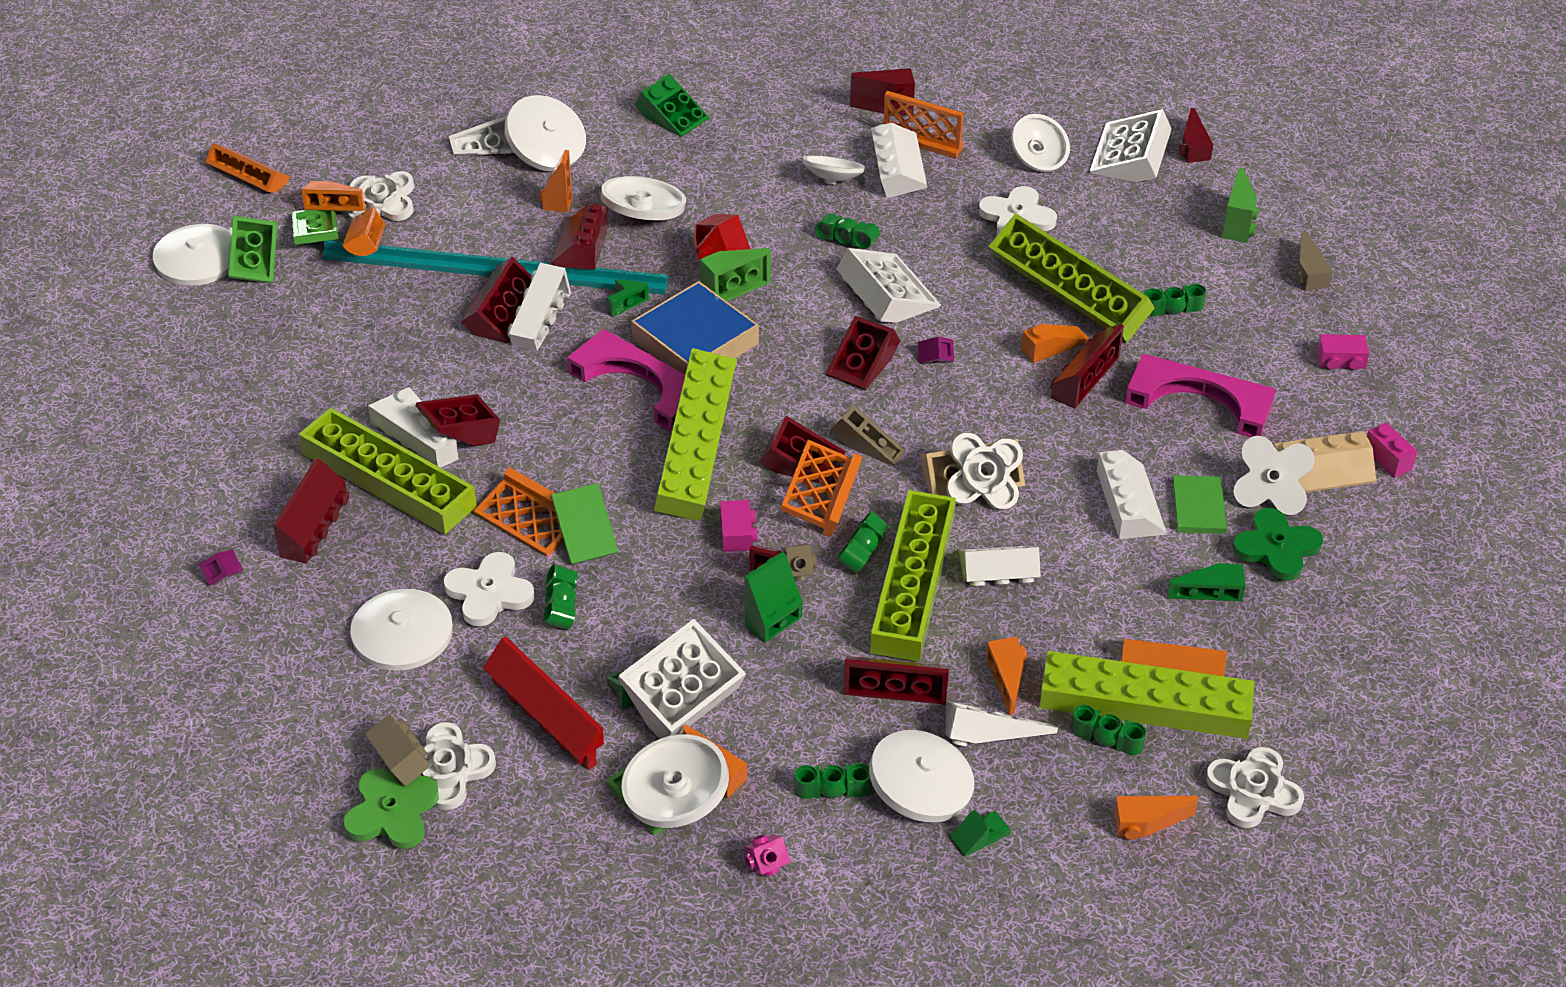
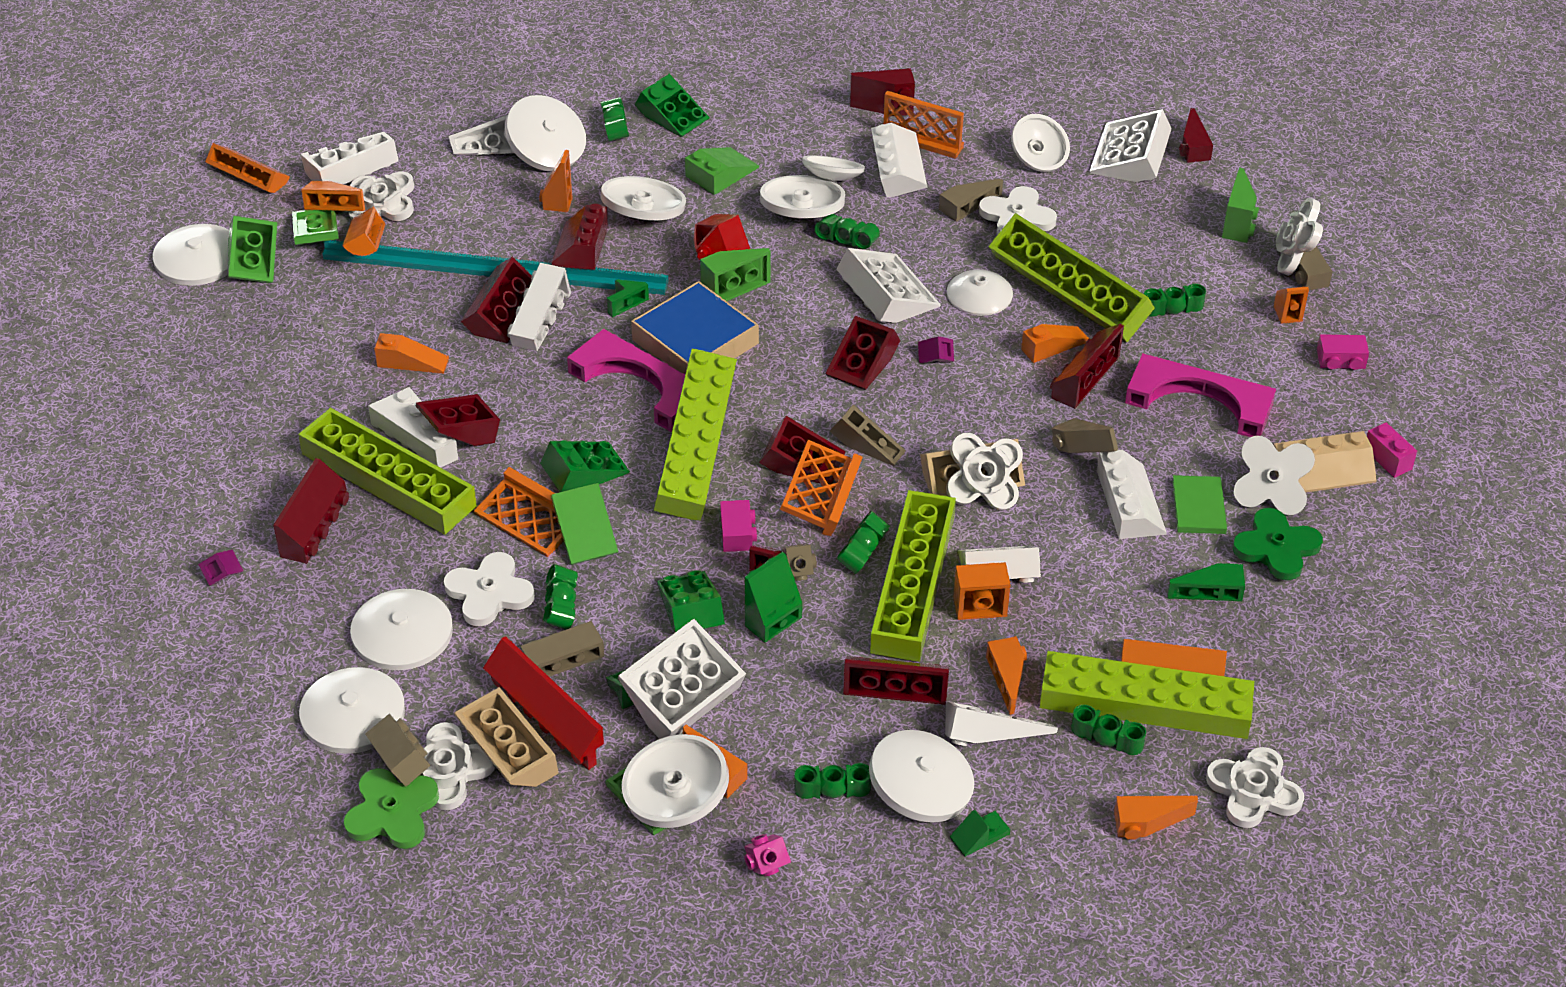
none -> white dish [299,667,405,754]
none -> white wedge [301,132,398,184]
none -> orange slope [374,333,449,374]
none -> tan slope [454,687,559,787]
none -> dark tan brick [520,621,604,677]
none -> green slope [540,440,630,492]
none -> green piece [601,97,629,141]
none -> green slope [657,570,725,633]
none -> bright green slope [685,147,759,195]
none -> white dish [760,175,845,218]
none -> dark tan slope [939,179,1003,222]
none -> white dish [947,269,1013,316]
none -> orange brick [953,562,1011,620]
none -> dark tan slope [1051,418,1119,453]
none -> orange slope [1274,287,1309,324]
none -> white plant [1276,198,1323,276]

